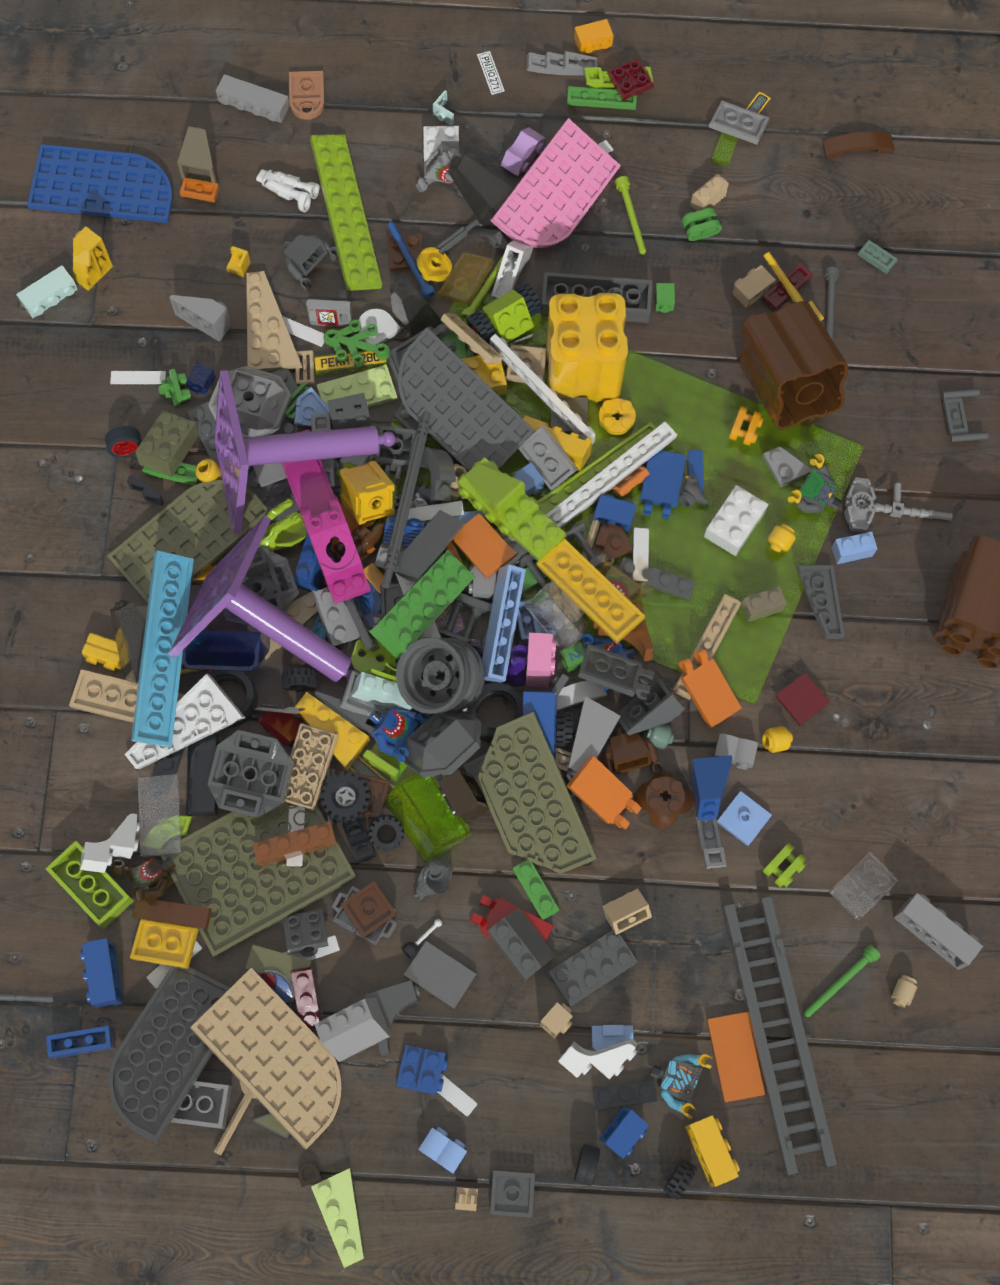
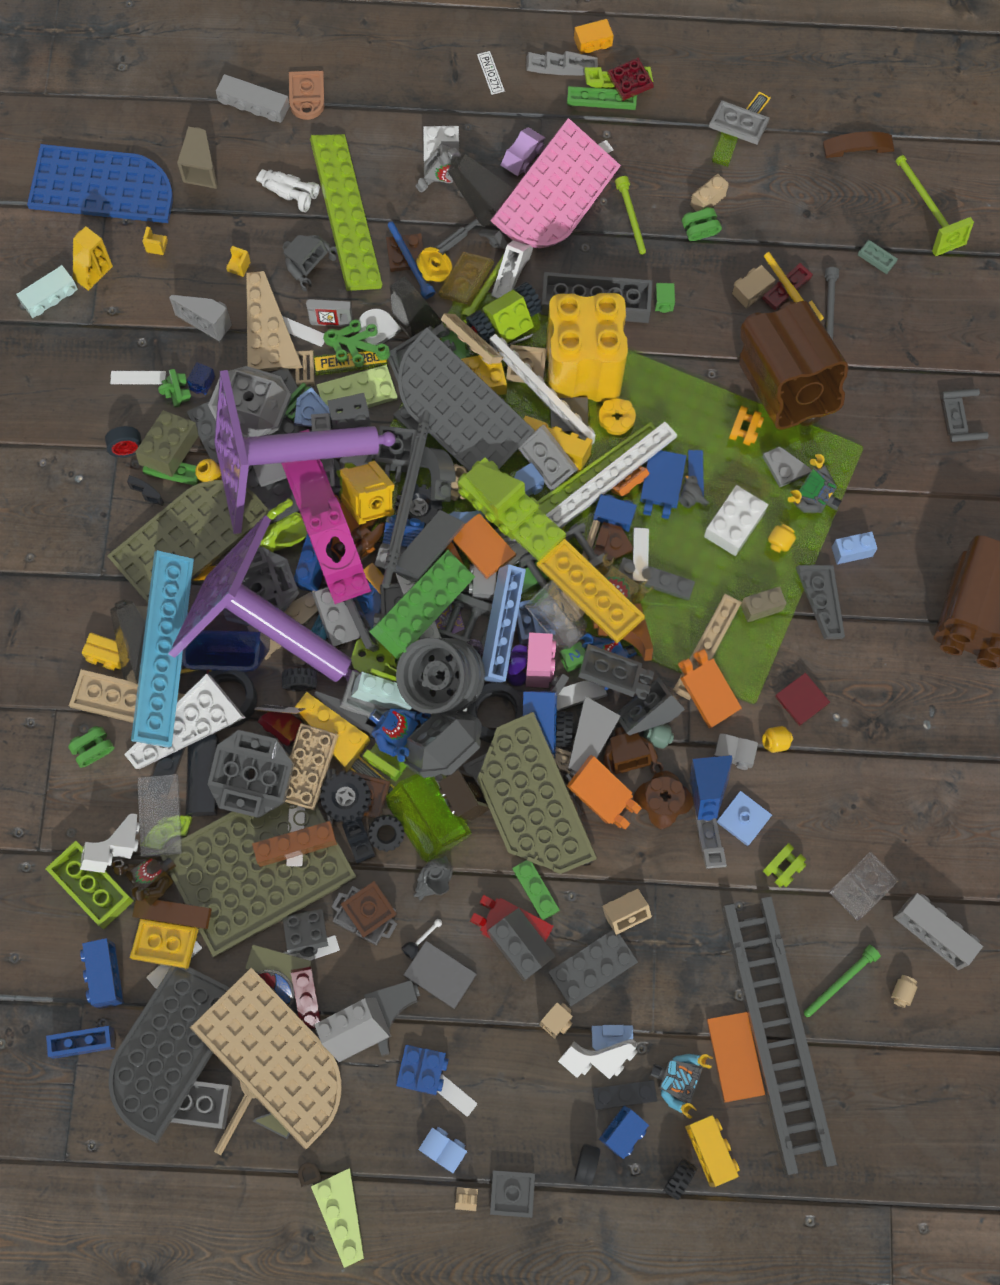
orange plate [180,177,219,203] -> none
white sticker [408,501,464,521] -> none
light aqua bracket [433,90,454,126] -> none
light grey bar [844,477,953,533] -> none
none -> bright green brick [68,726,115,768]
none -> yellow panel [143,226,168,255]
none -> lime tile [895,155,974,257]

